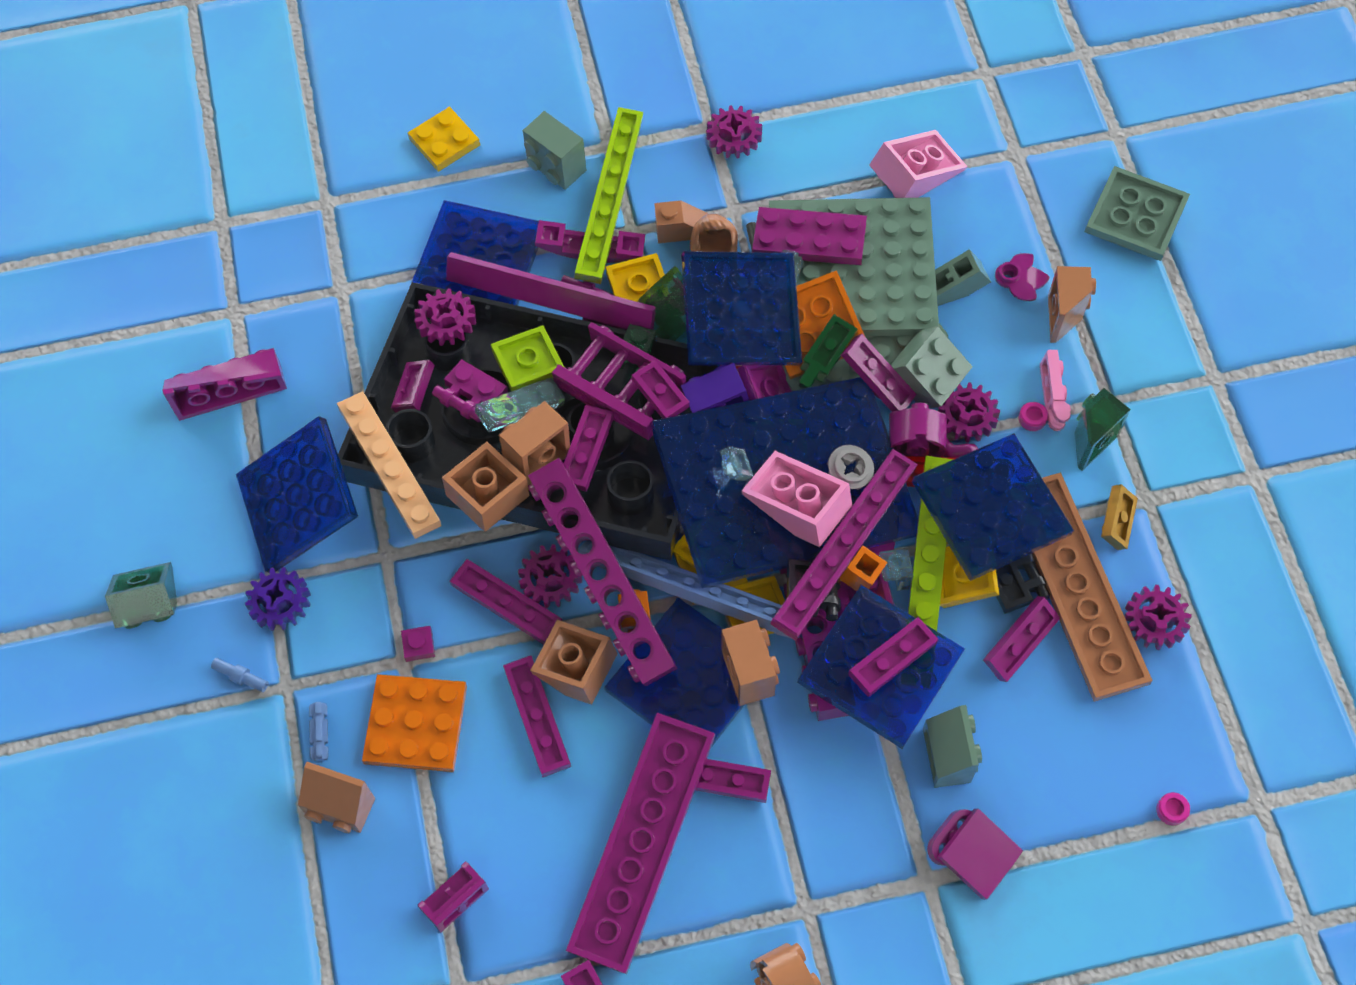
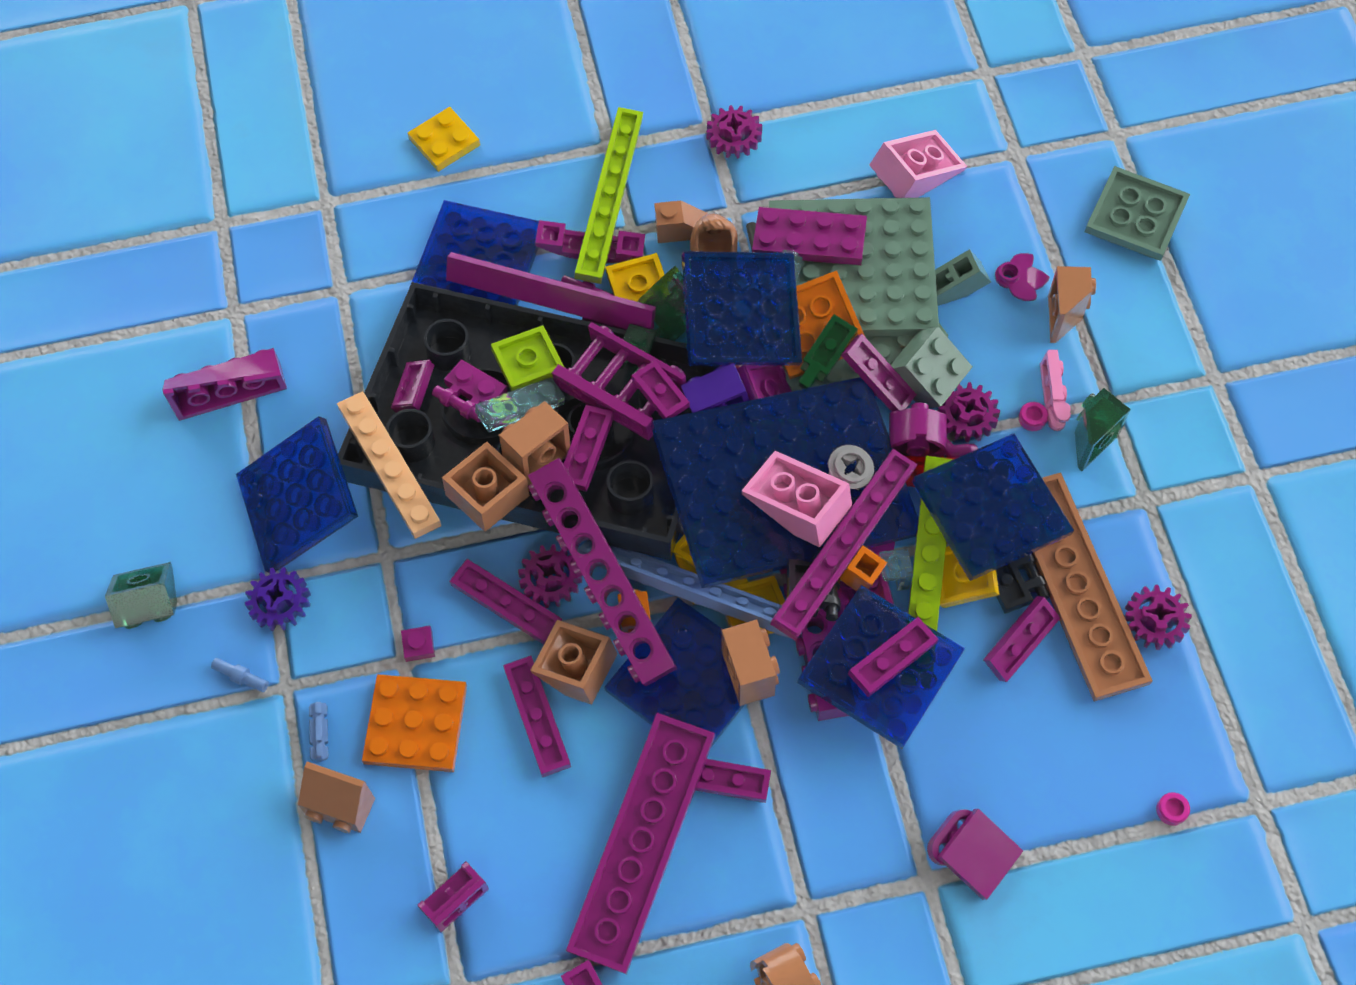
magenta gear [414,289,476,346] -> none
sand green brick [522,111,587,190] -> none
clear light blue plate [720,446,753,481] -> none
sand green slope [923,705,982,788] -> none
pearl gold plate [1101,484,1138,550] -> none

